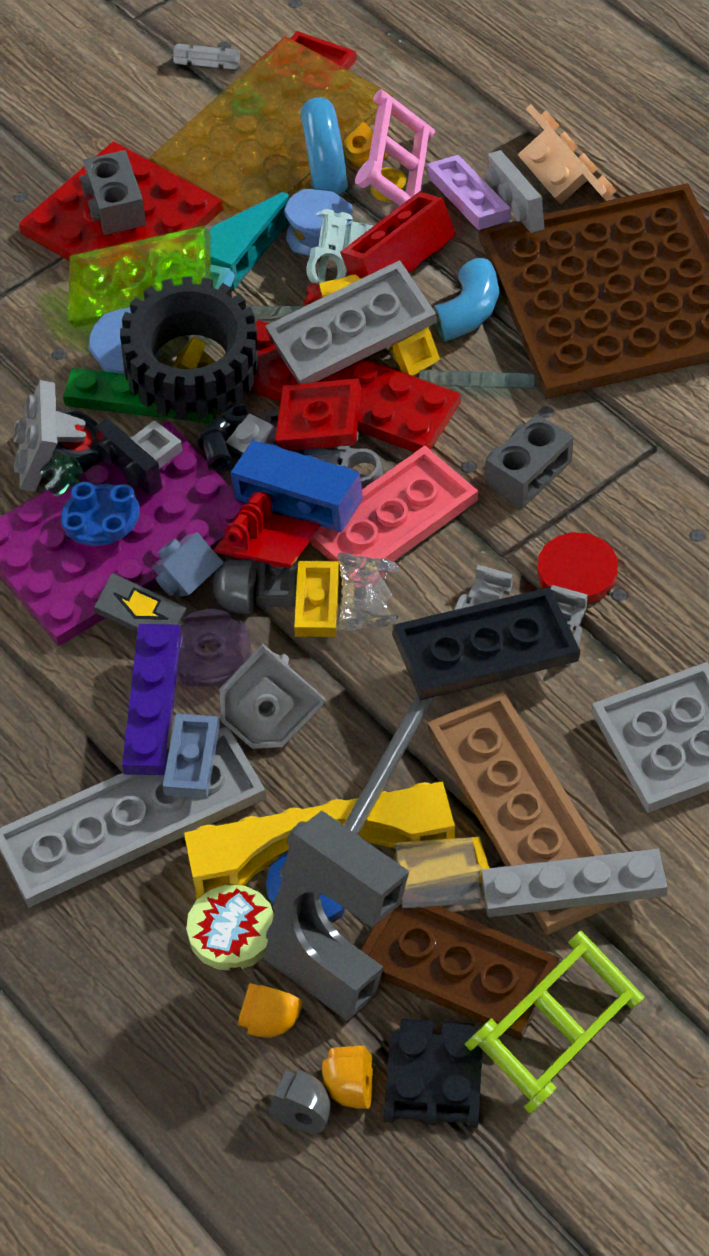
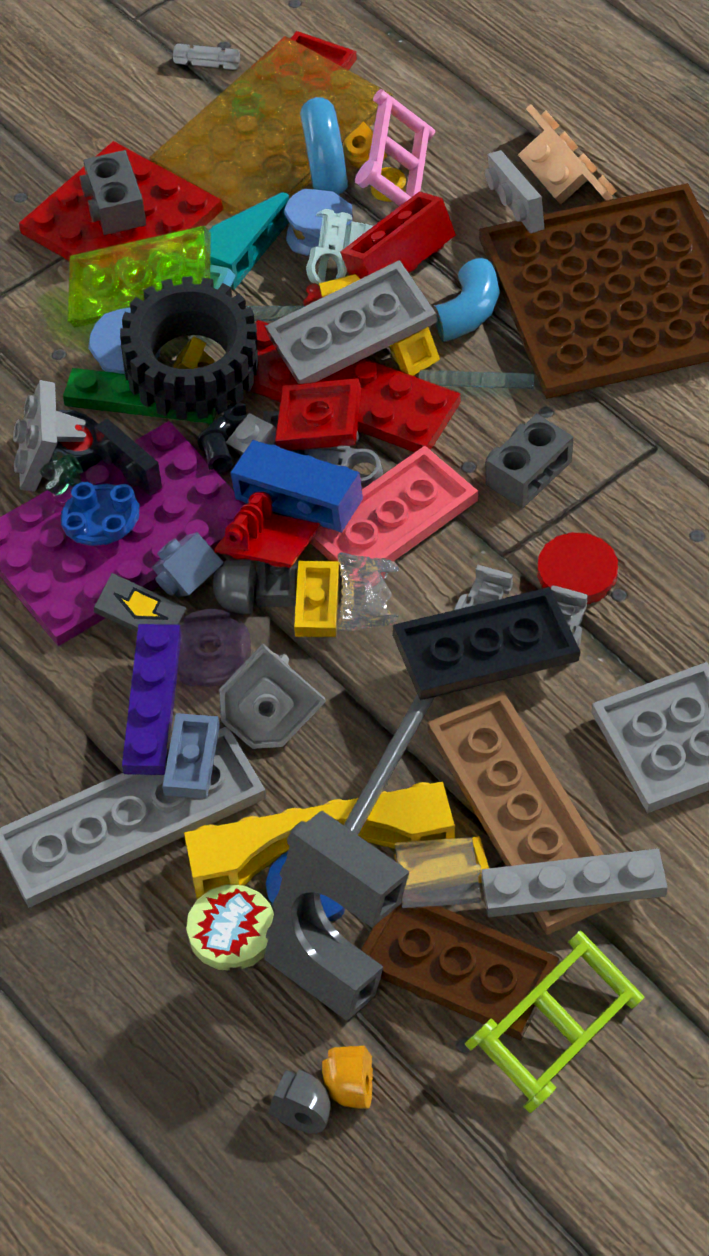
light grey plate [131,420,183,469] -> none
light orange piece [237,983,304,1038] -> none
black plate [384,1019,483,1129] -> none
lavender plate [427,155,511,230] -> none

